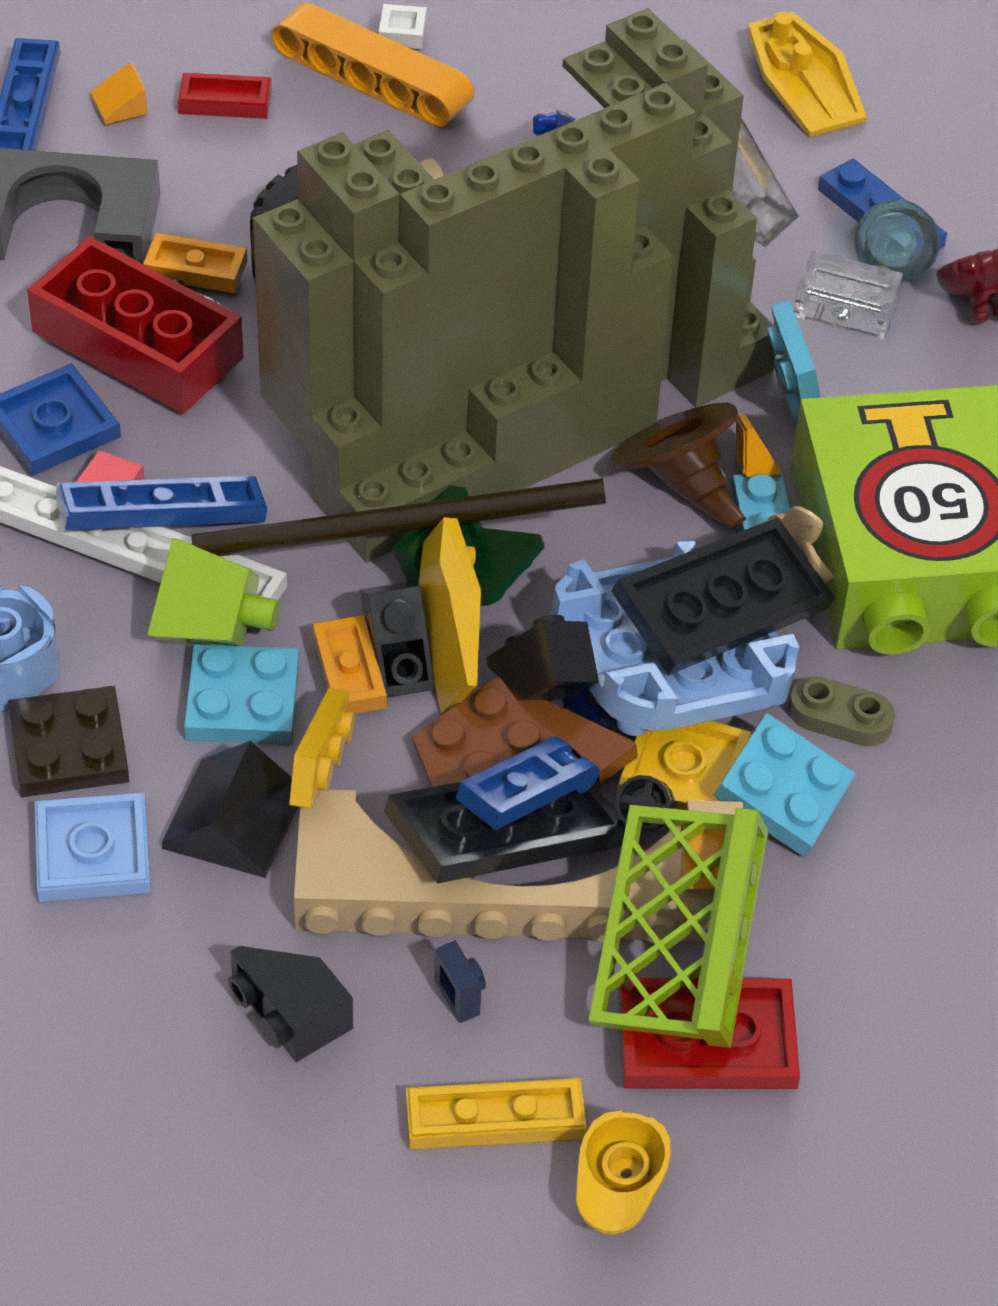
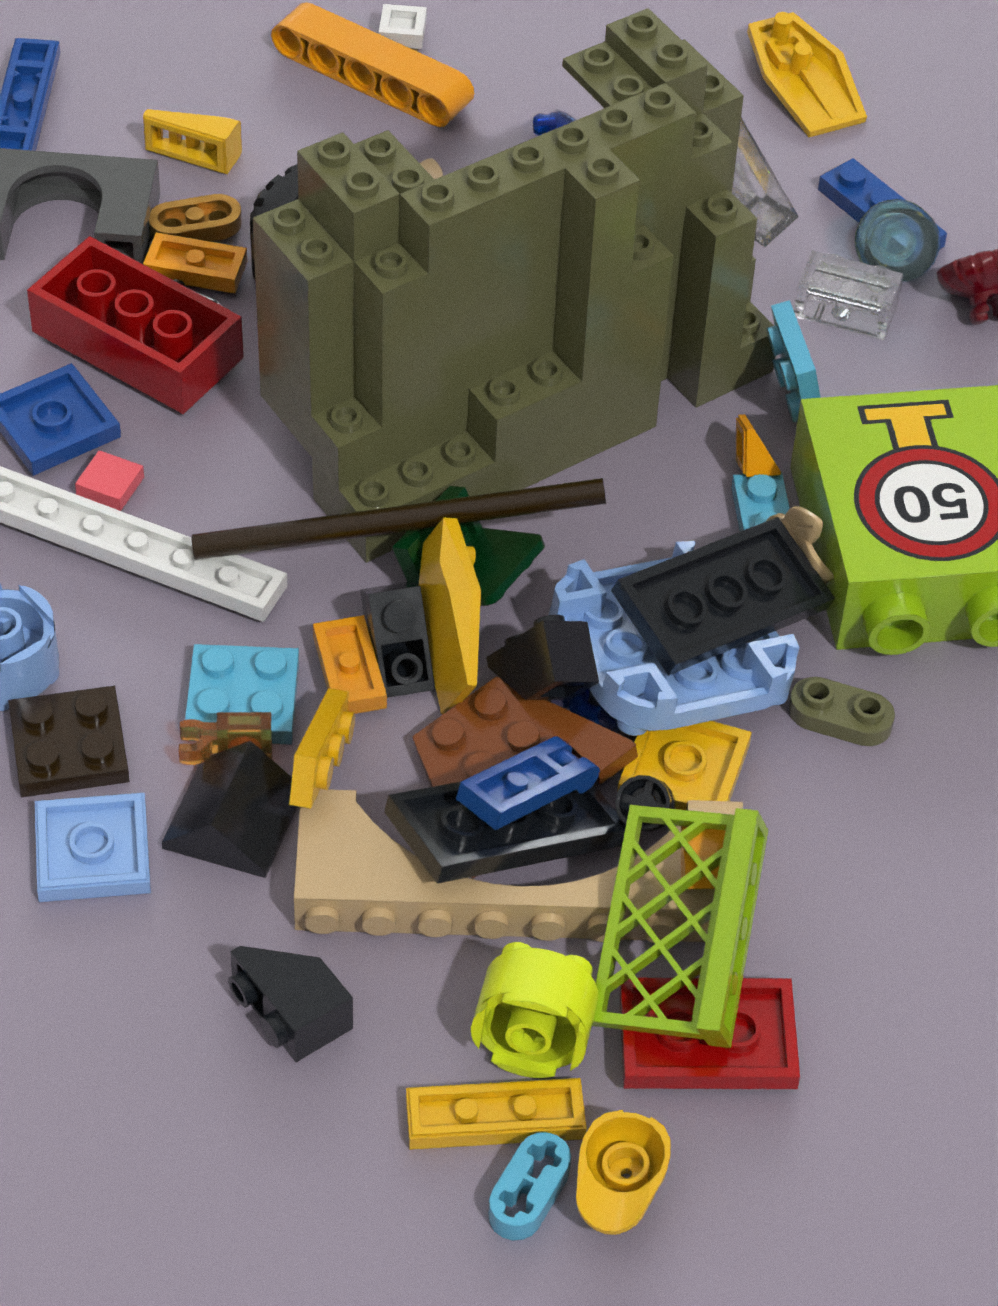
blue plate [56,476,268,530] -> none
light orange slope [90,63,147,125] -> none
lime torso [147,538,281,646] -> none
red tile [178,72,272,119] -> none
dark blue plate [434,940,486,1023] -> none
reddish brown piece [611,402,746,529] -> none
medium azure plate [713,713,856,857] -> none
none -> yellow slope [143,109,242,174]
none -> pearl gold plate [149,194,242,241]
none -> clear orange plate [178,712,273,765]
none -> neon yellow brick [471,942,599,1078]
none -> medium azure beam [488,1132,571,1241]

